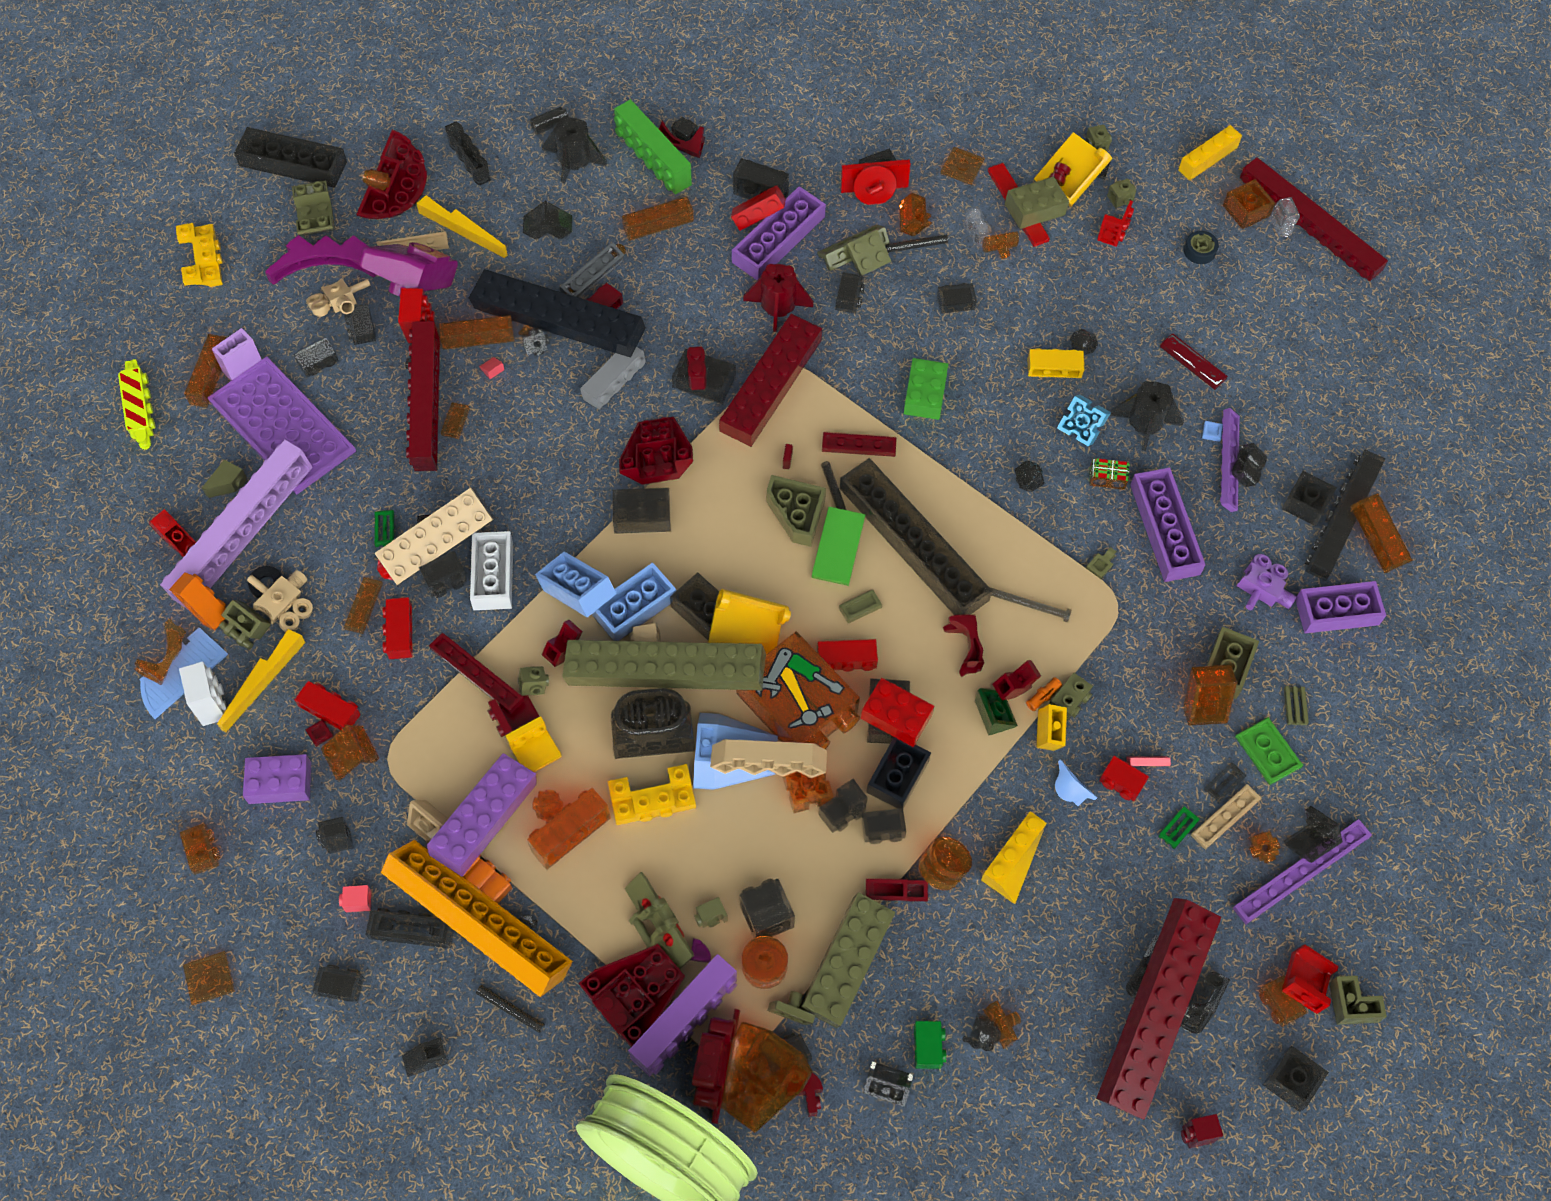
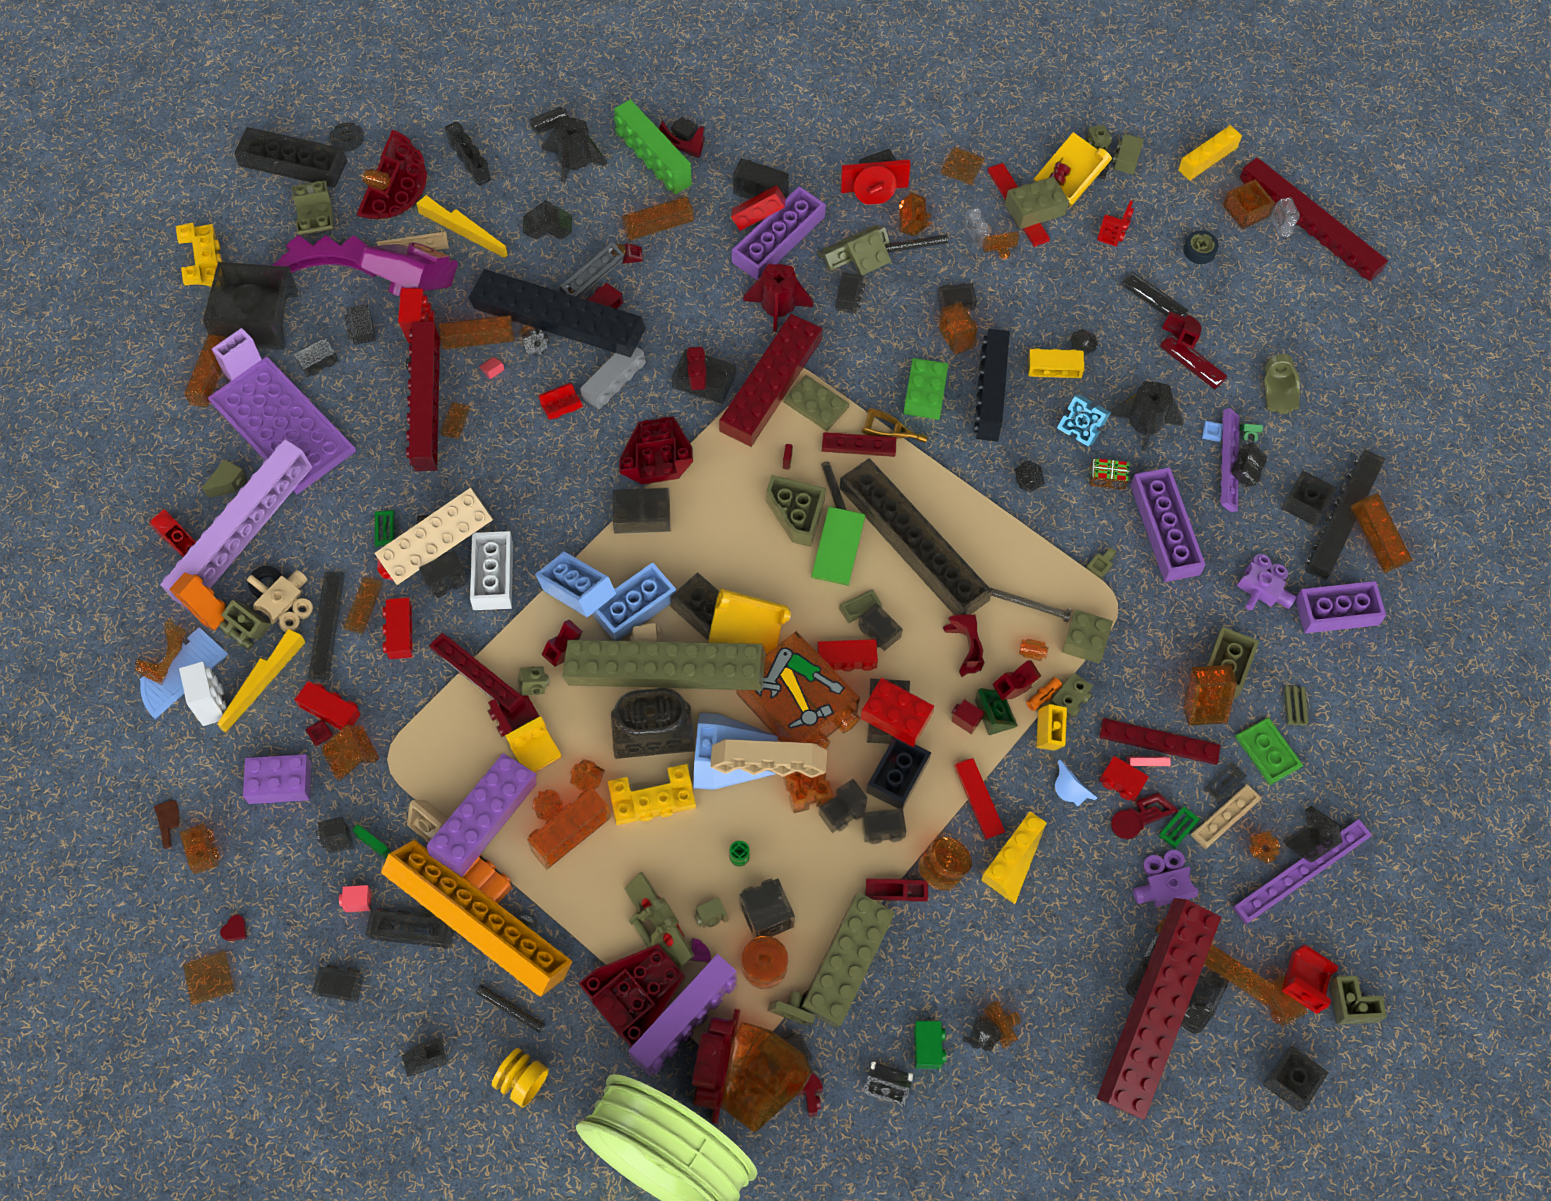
neon yellow hinge [118,359,156,450] -> none
tan piece [306,278,371,317] -> none
olive brick [1107,178,1136,208] -> none
dark red brick [1181,1114,1223,1148] -> none
none -> copper piece [154,800,179,849]
none -> clear smoke piece [203,262,298,350]
none -> dark red tile [220,915,247,941]
none -> clear smoke plate [308,572,345,680]
none -> clear smoke tile [330,122,364,152]
none -> green tile [352,824,391,859]
none -> yellow wheel [491,1048,549,1108]
none -> red bracket [538,383,583,420]
none -> clear orange brick [569,759,605,794]
none -> dark red slope [621,243,643,264]
none -> green wheel [729,841,750,867]
none -> olive plate [784,375,849,431]
none -> clear smoke brick [858,603,903,651]
none -> pearl gold piece [862,408,928,443]
none -> clear orange brick [938,302,978,355]
none -> dark red brick [951,699,984,734]
none -> red tile [954,758,1005,840]
none -> black brick [973,329,1010,442]
none -> clear orange brick [1019,638,1049,661]
none -> olive brick [1062,610,1113,664]
none -> dark red plate [1099,718,1221,765]
none -> dark red piece [1111,792,1178,840]
none -> olive brick [1113,134,1144,174]
none -> clear smoke tile [1121,271,1189,317]
none -> medium lavender piece [1133,850,1198,908]
none -> clear orange tile [1155,915,1276,1004]
none -> dark red brick [1162,311,1202,349]
none -> tile [1240,424,1263,441]
none -> olive hair [1264,354,1300,414]

